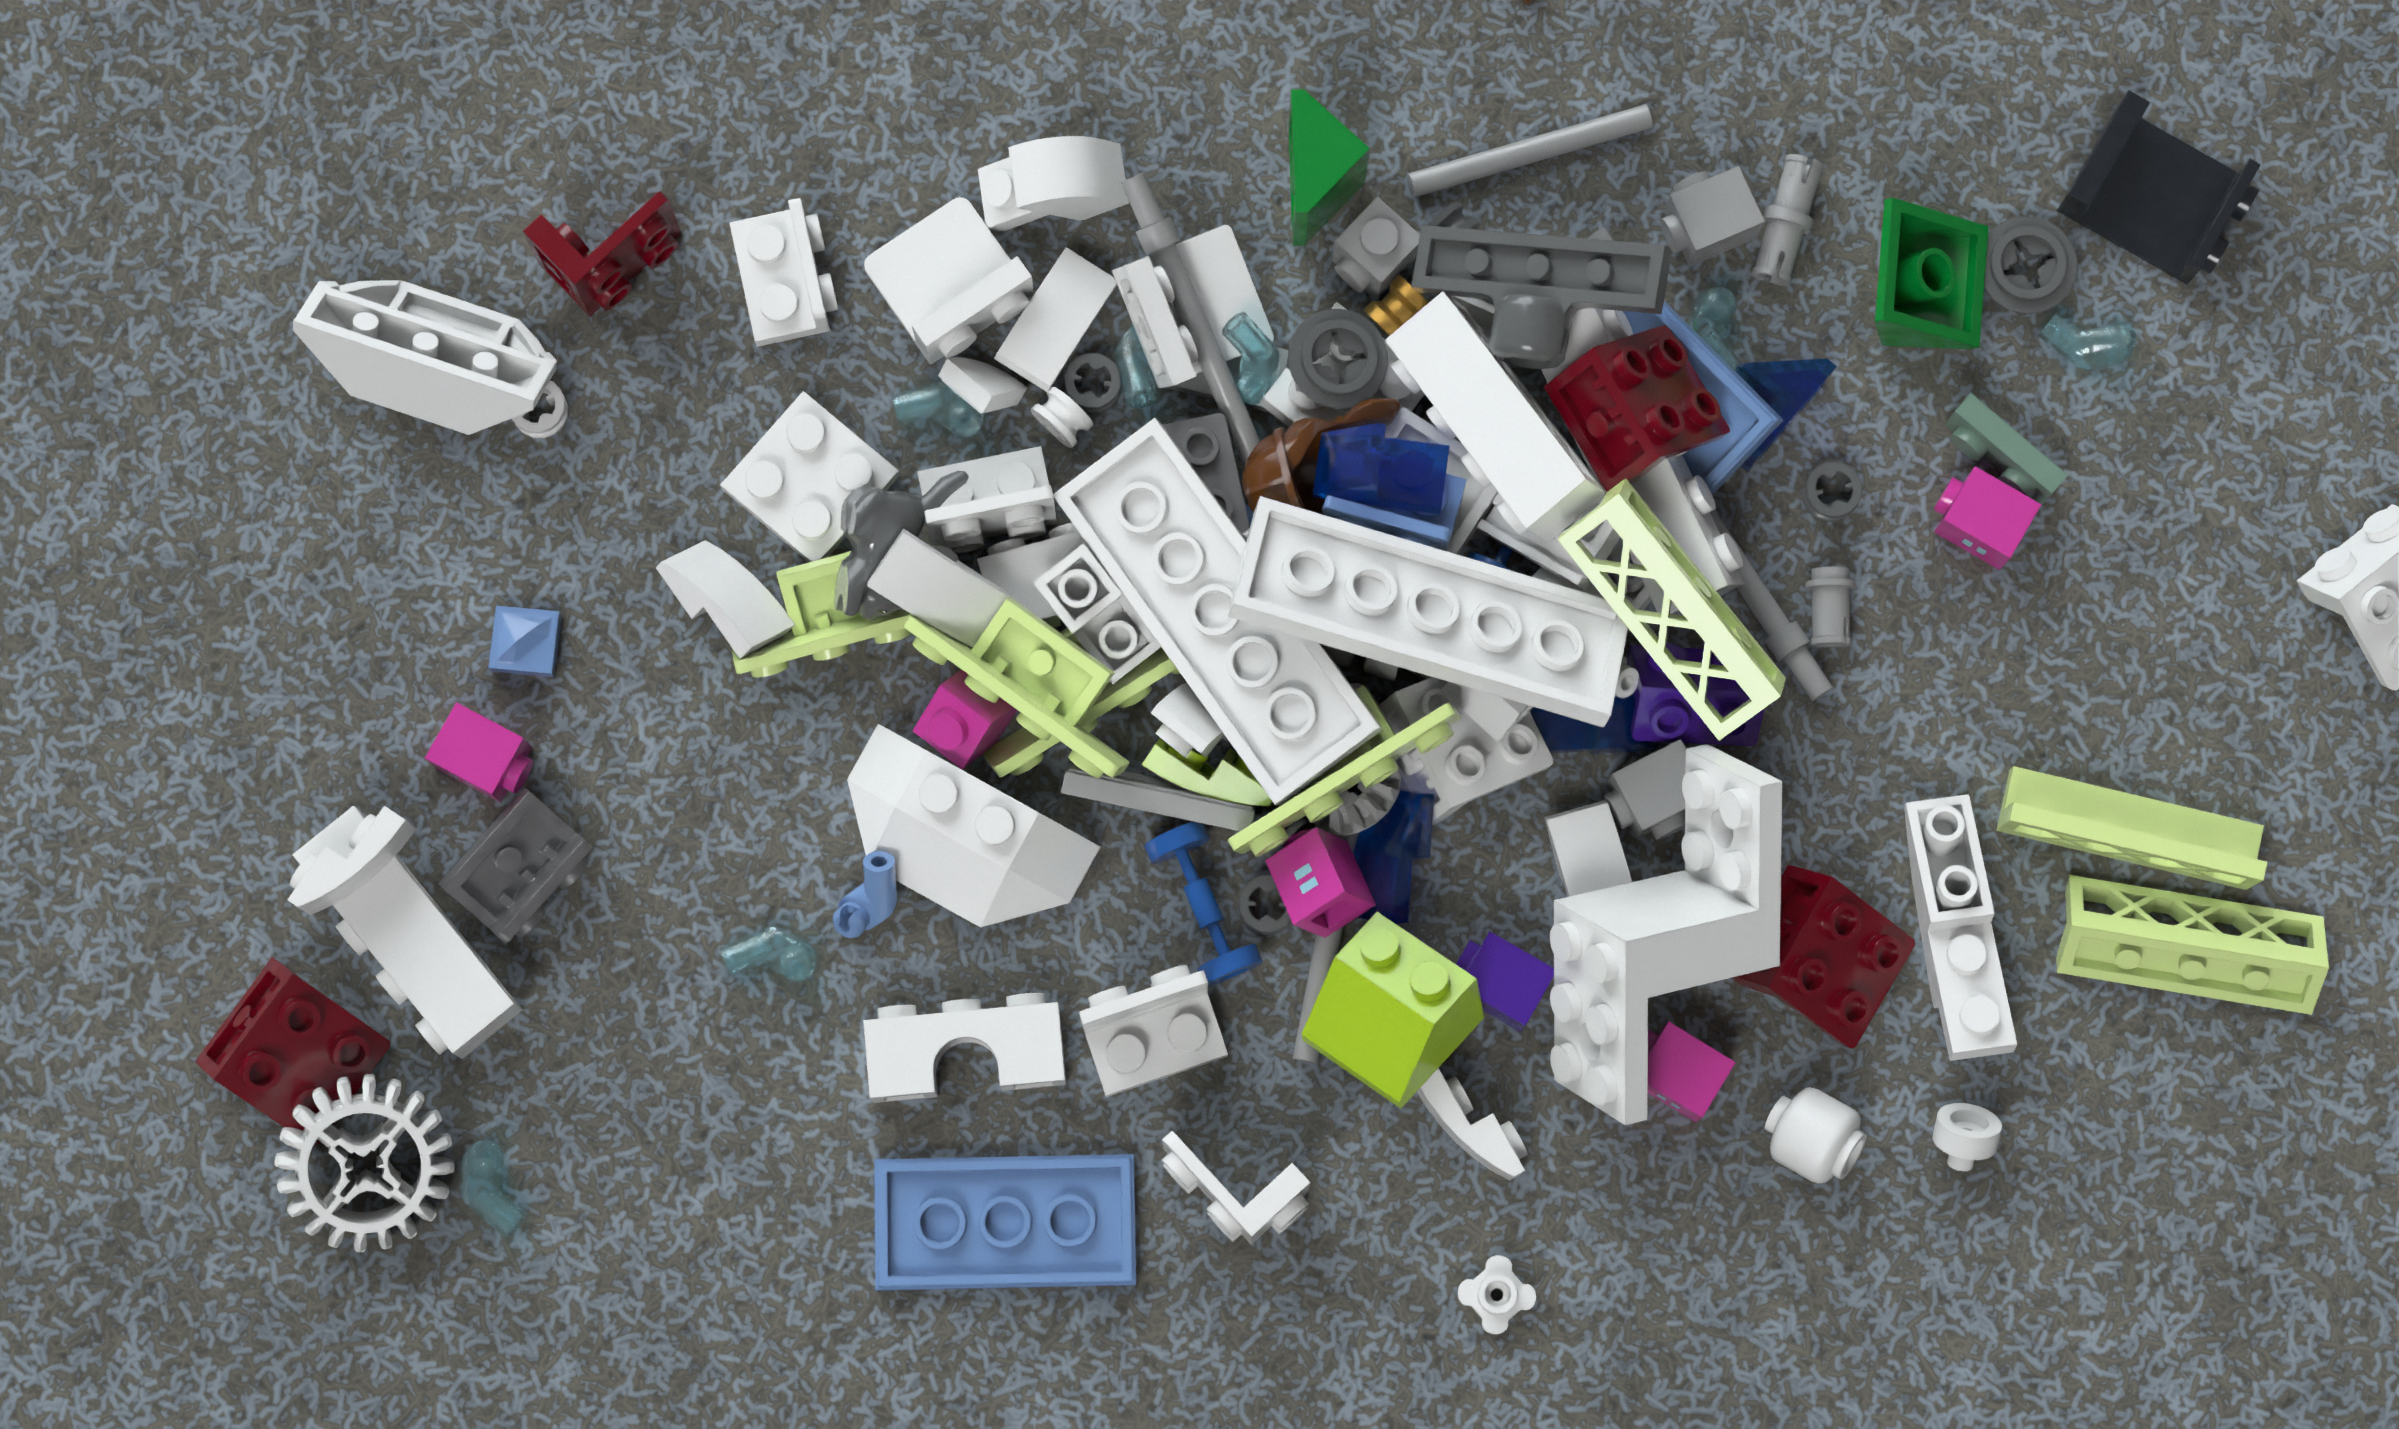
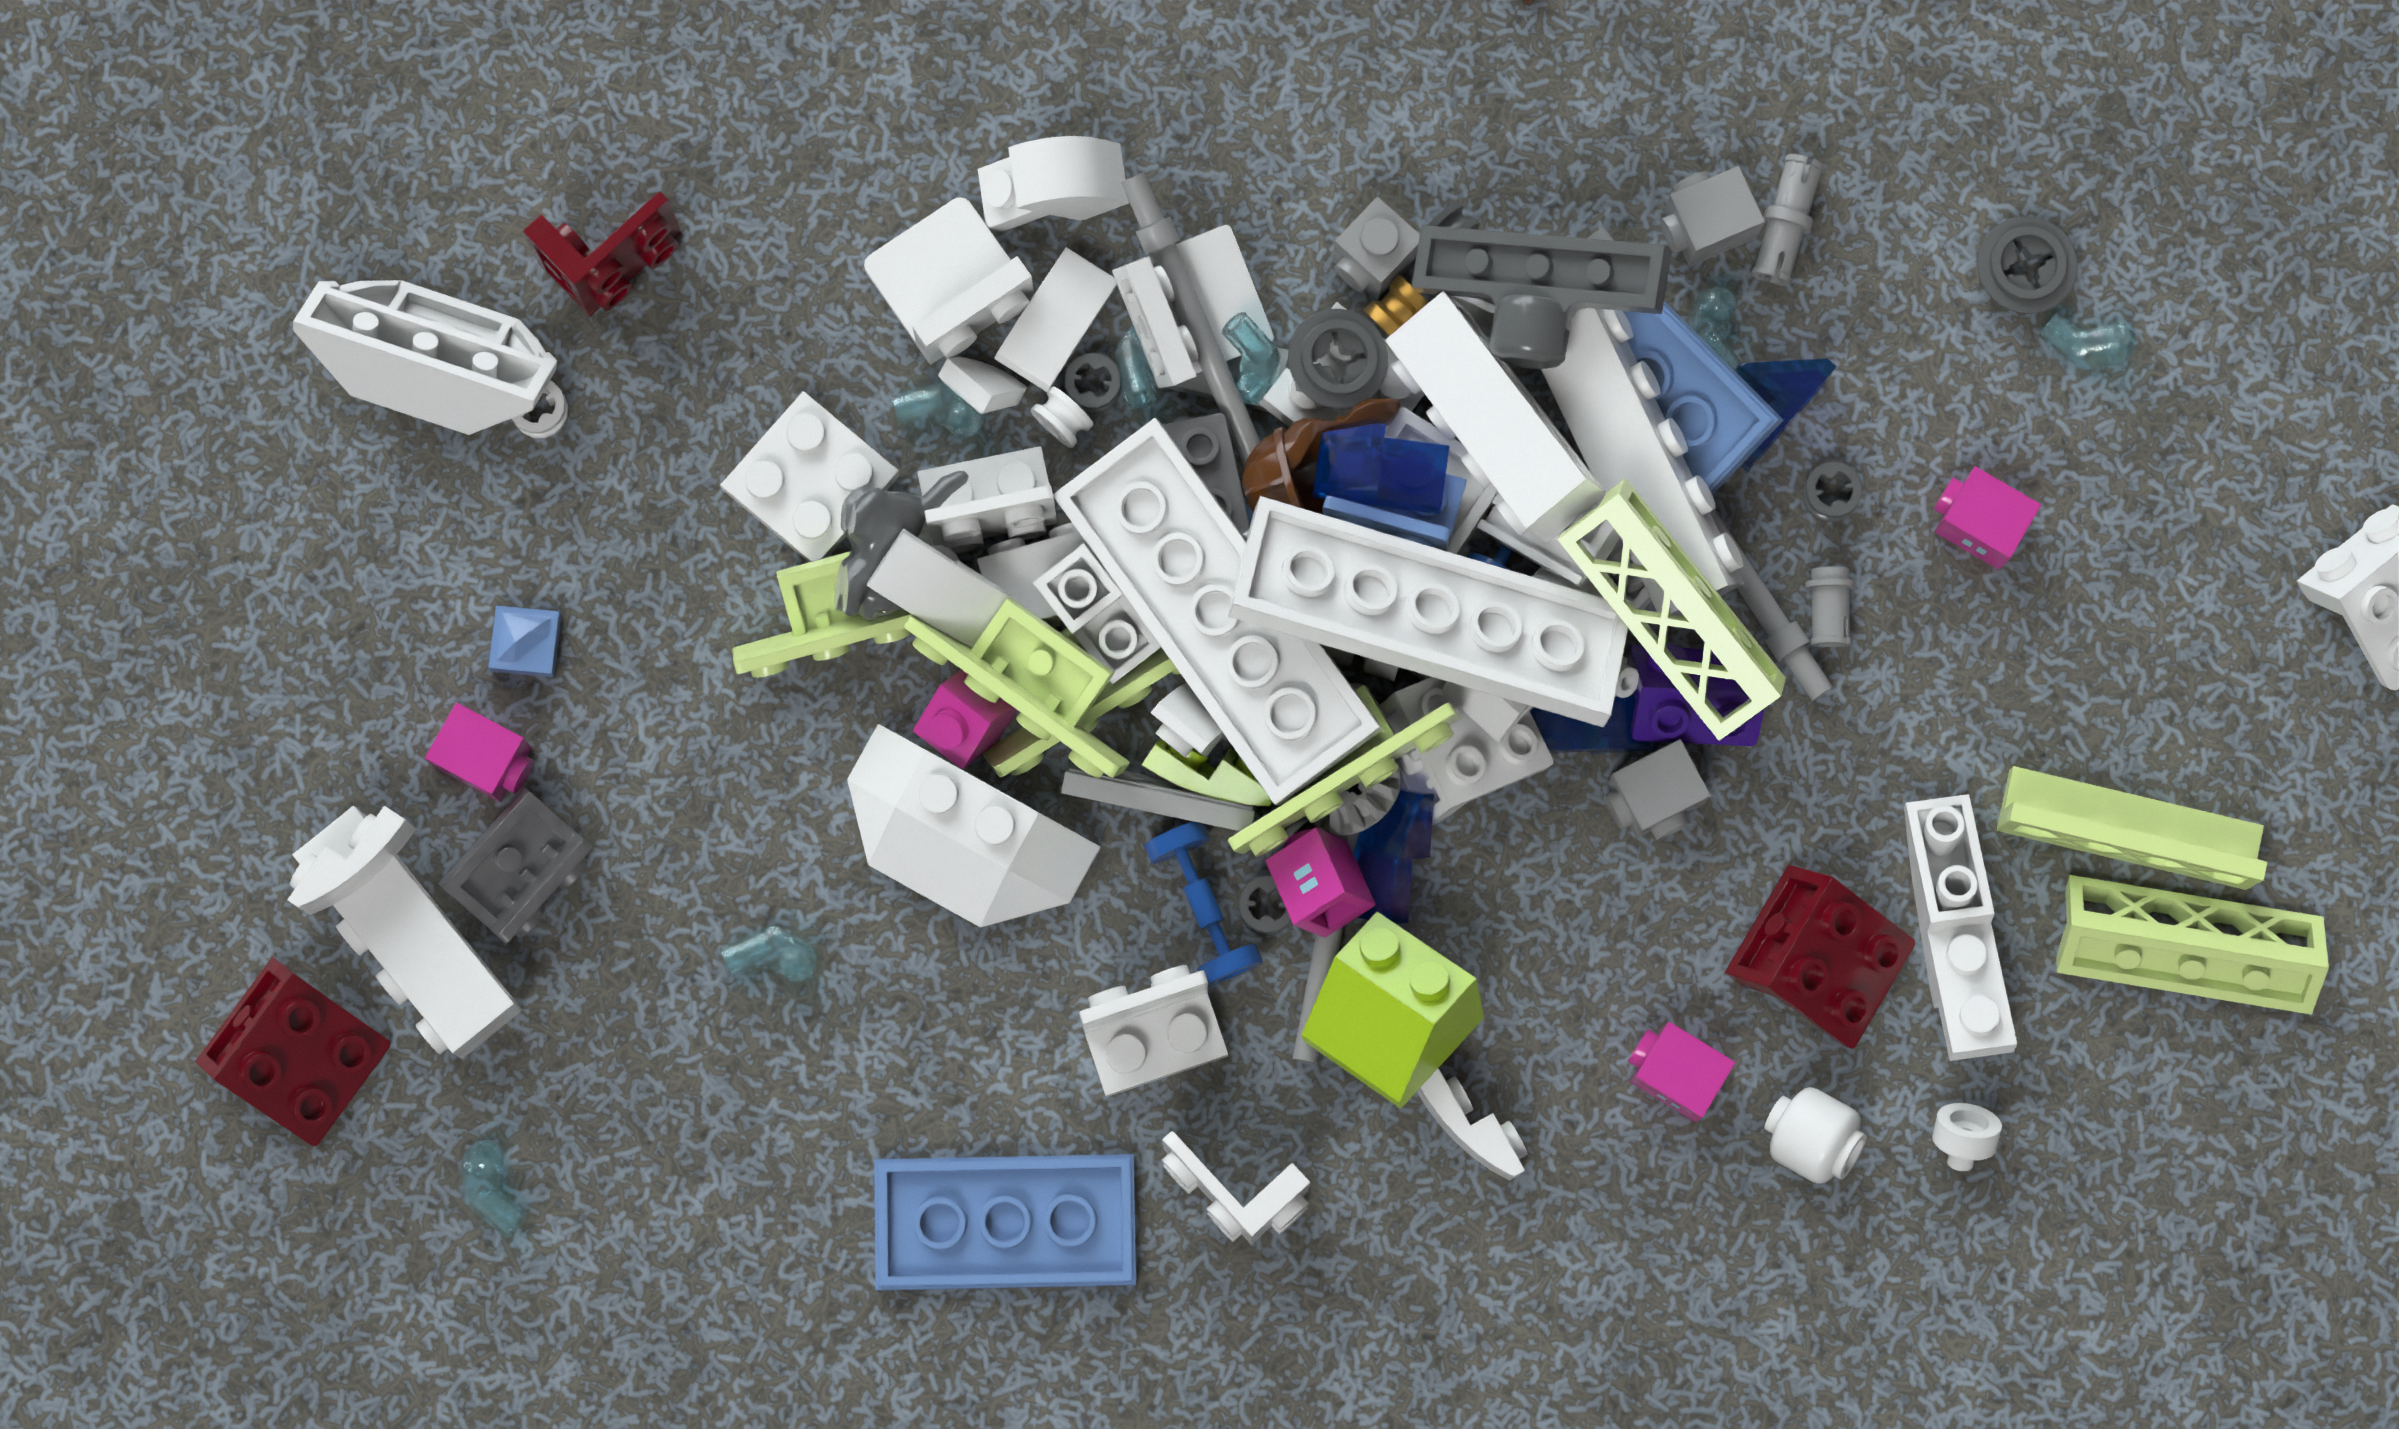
white gear [275,1074,454,1252] -> none
white slope [656,540,795,659] -> none
white bracket [730,198,838,347] -> none
medium blue arm [832,851,897,938] -> none
white arch [863,993,1066,1103] -> none
green slope [1288,89,1370,246] -> none
light grey bar [1408,104,1653,197] -> none
dark purple brick [1456,931,1554,1032] -> none
white plate [1458,1255,1536,1334] -> none
dark red bracket [1544,325,1730,492] -> none
white slope [1544,800,1632,897] -> none
white bracket [1550,744,1782,1125] -> none
green slope [1875,197,1989,350] -> none
sand green plate [1945,393,2068,506] -> none
black panel [2057,90,2261,285] -> none

